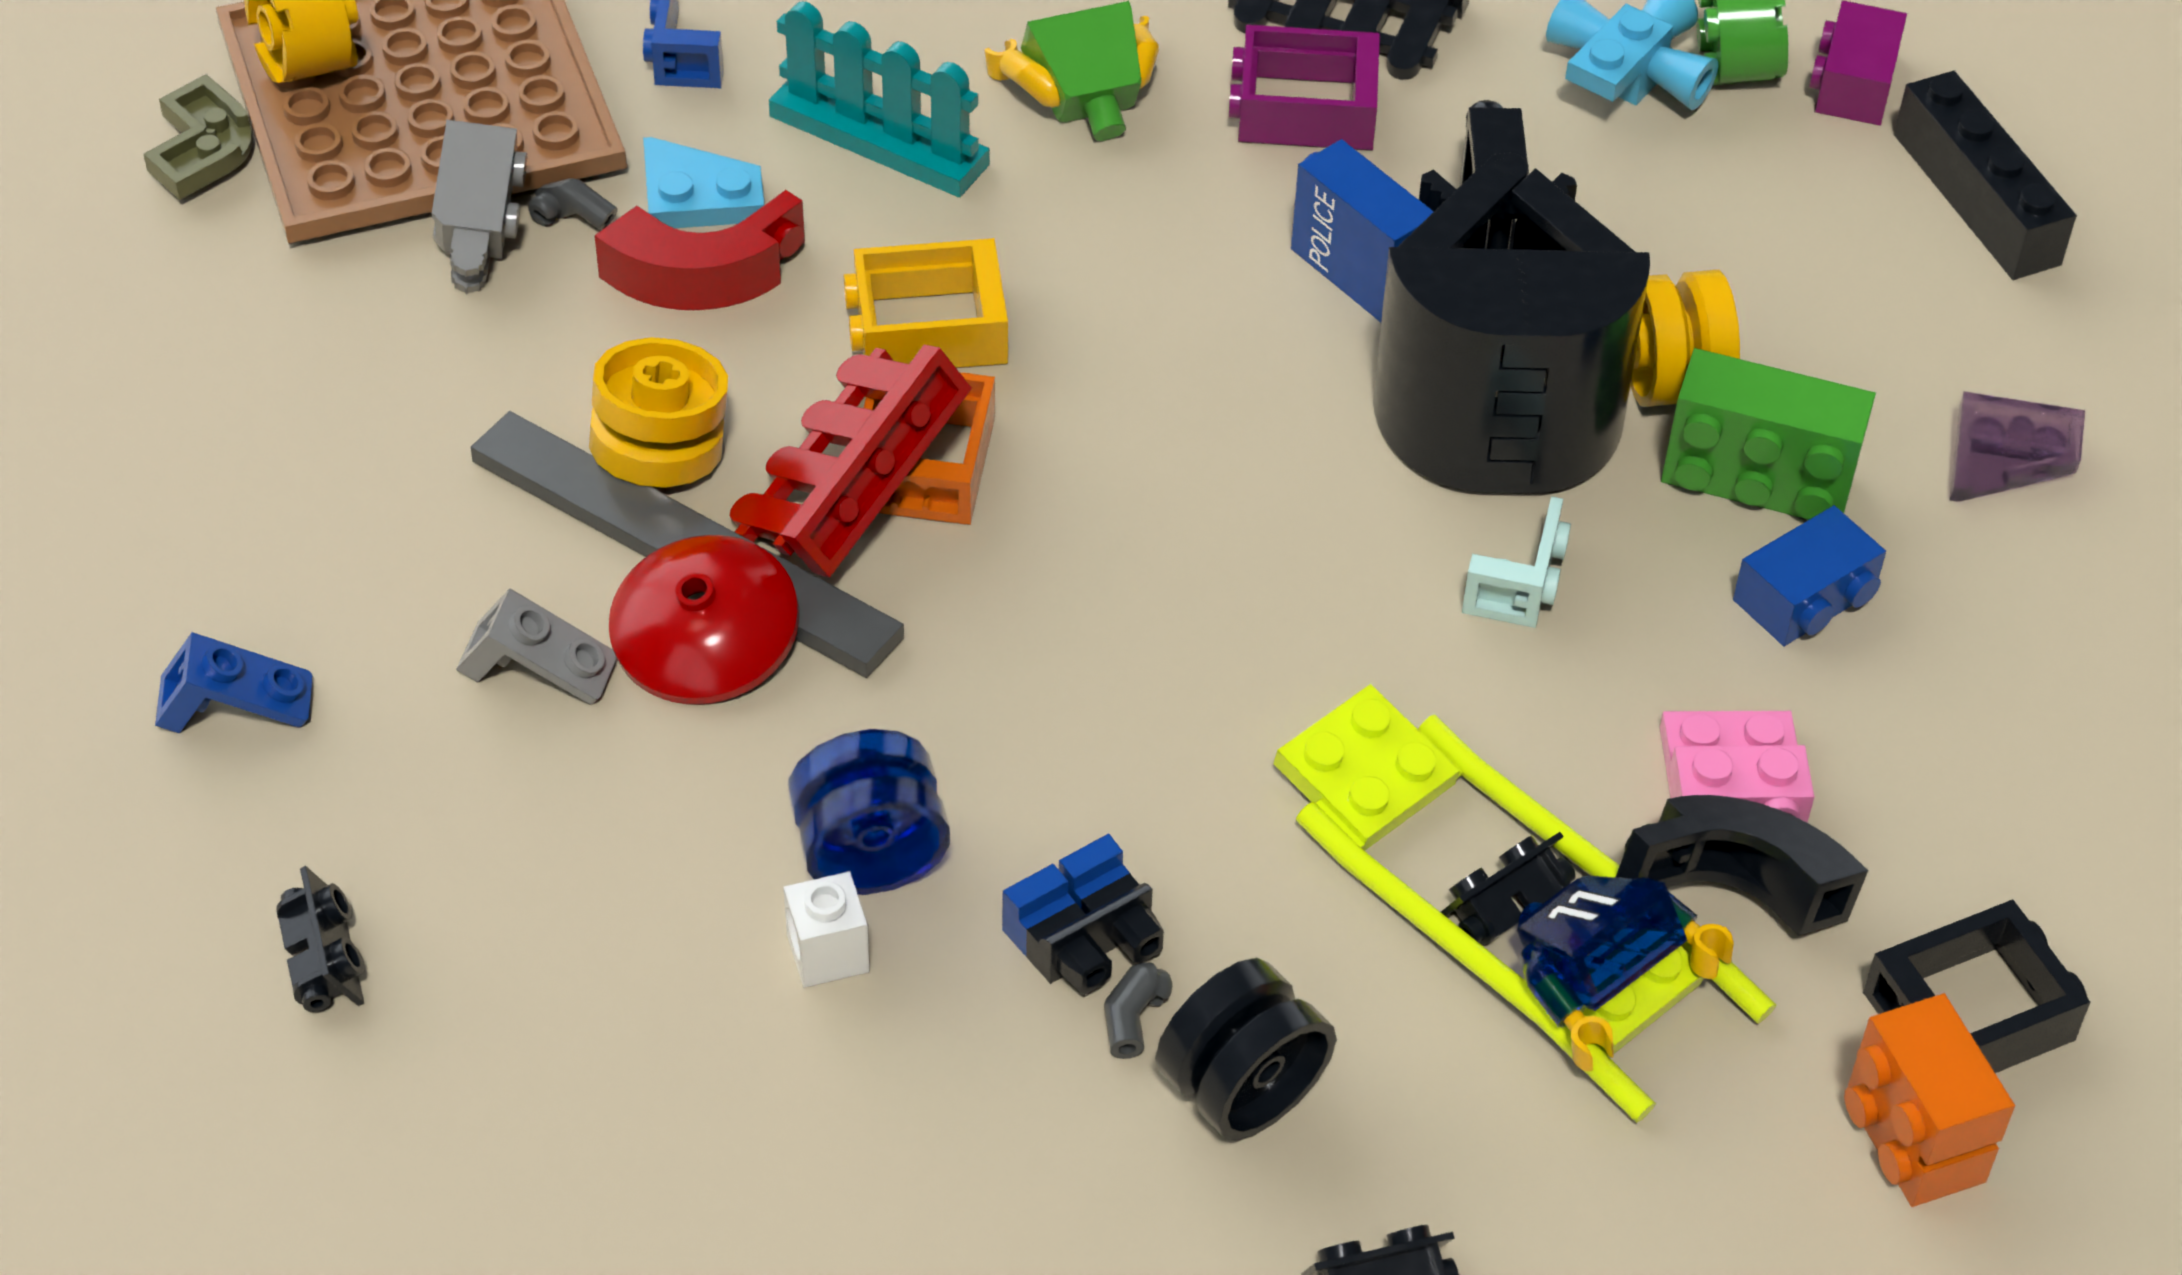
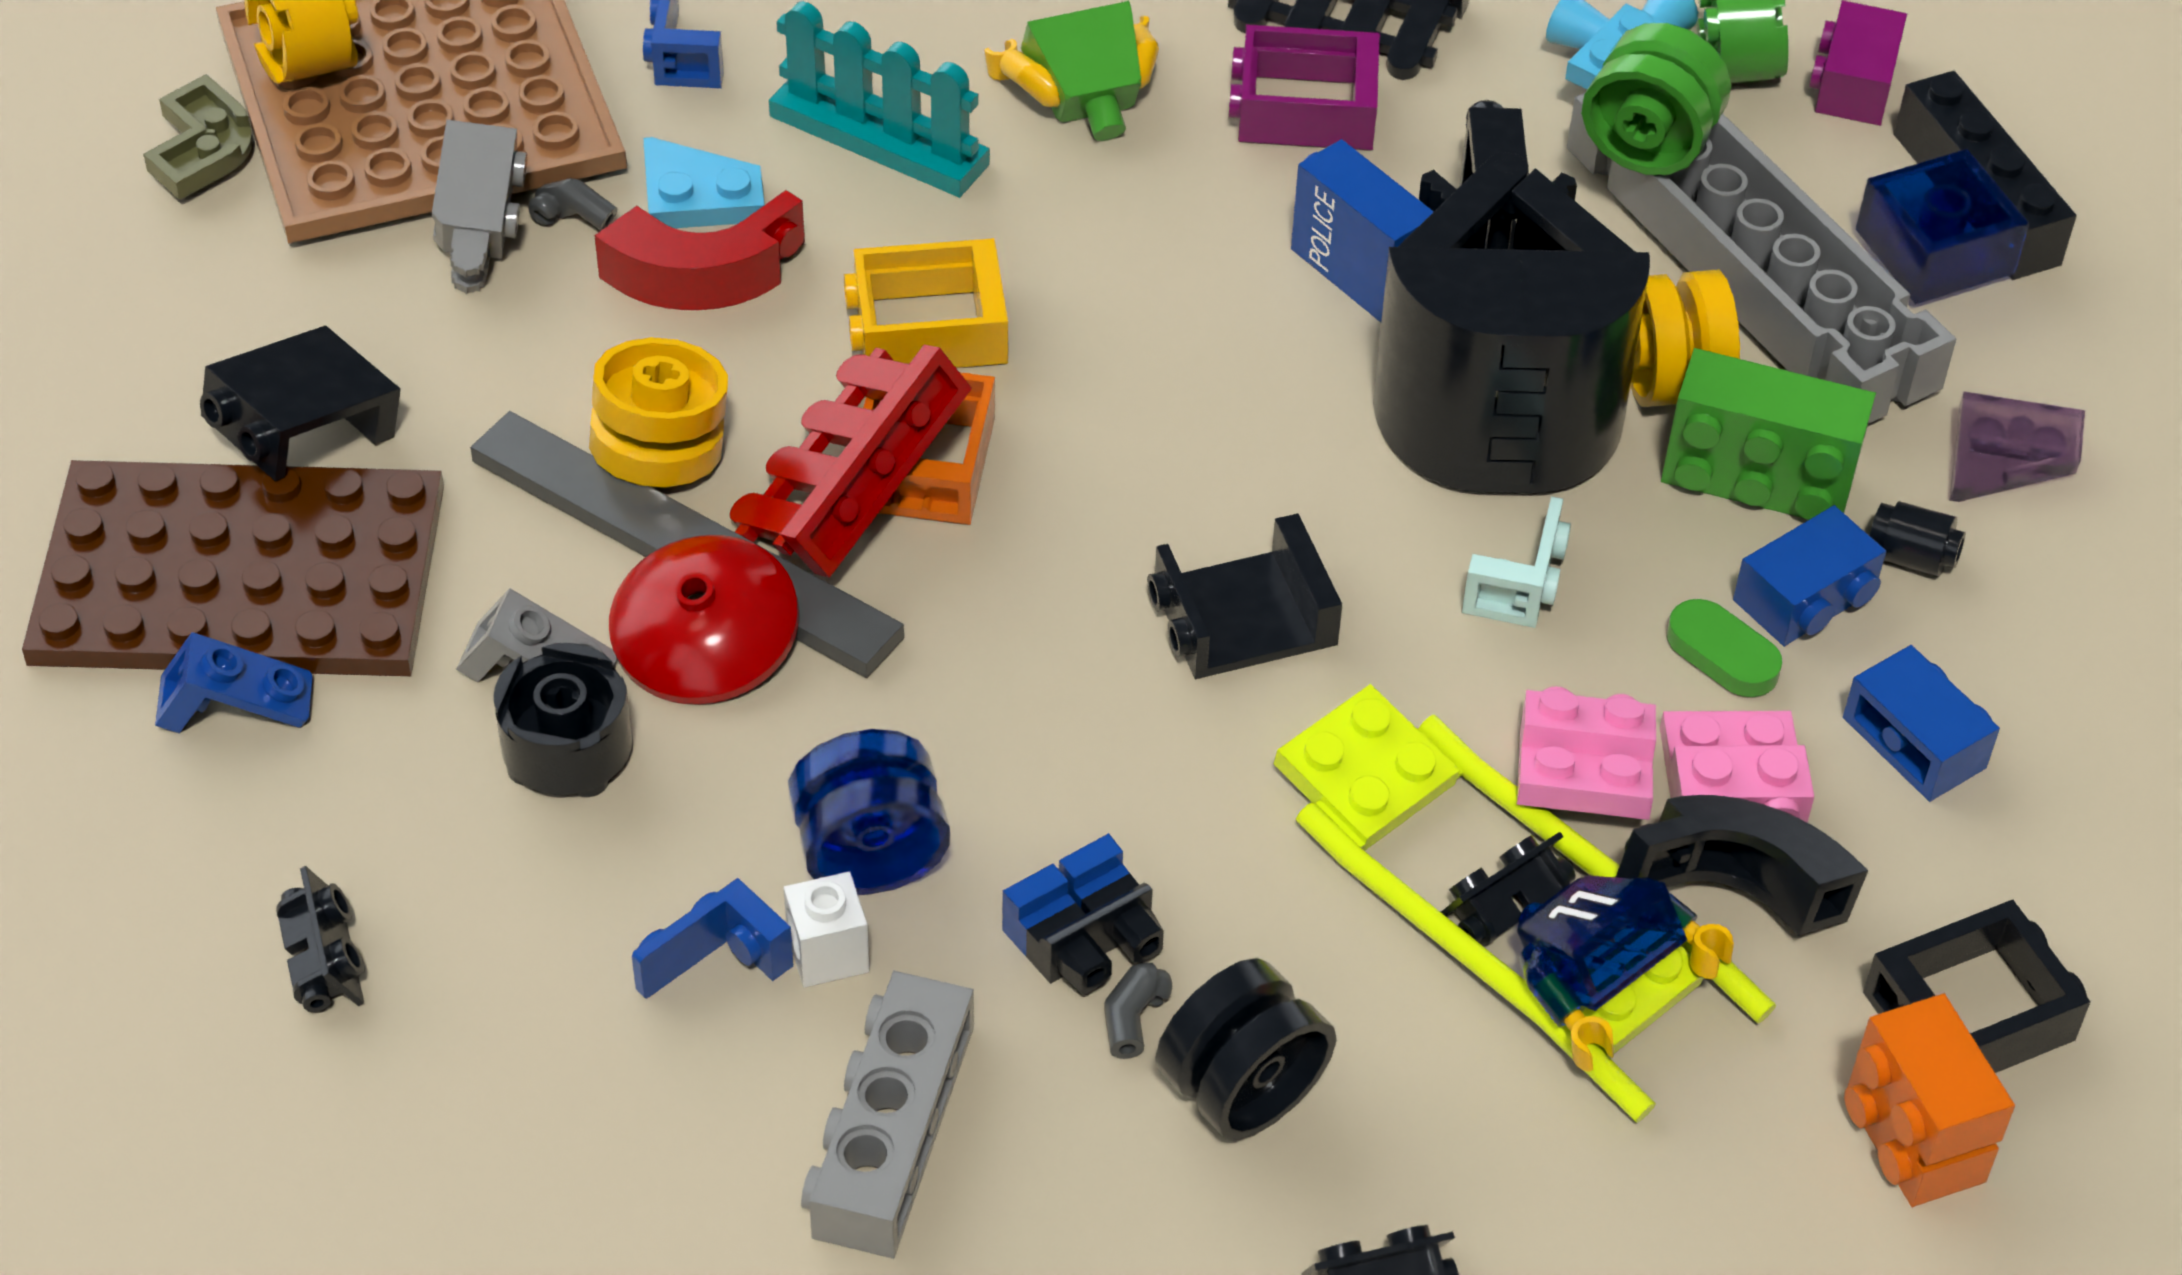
none -> reddish brown plate [22,460,444,677]
none -> black panel [200,325,401,481]
none -> black brick [494,643,632,797]
none -> blue bracket [632,878,793,998]
none -> light grey brick [801,970,974,1259]
none -> black panel [1147,513,1342,680]
none -> bright pink plate [1517,686,1656,820]
none -> light grey brick [1567,93,1957,424]
none -> bright green wheel [1581,23,1732,175]
none -> bright green tile [1667,599,1782,697]
none -> blue brick [1842,644,2000,802]
none -> clear blue brick [1855,149,2029,304]
none -> black brick [1869,501,1966,576]

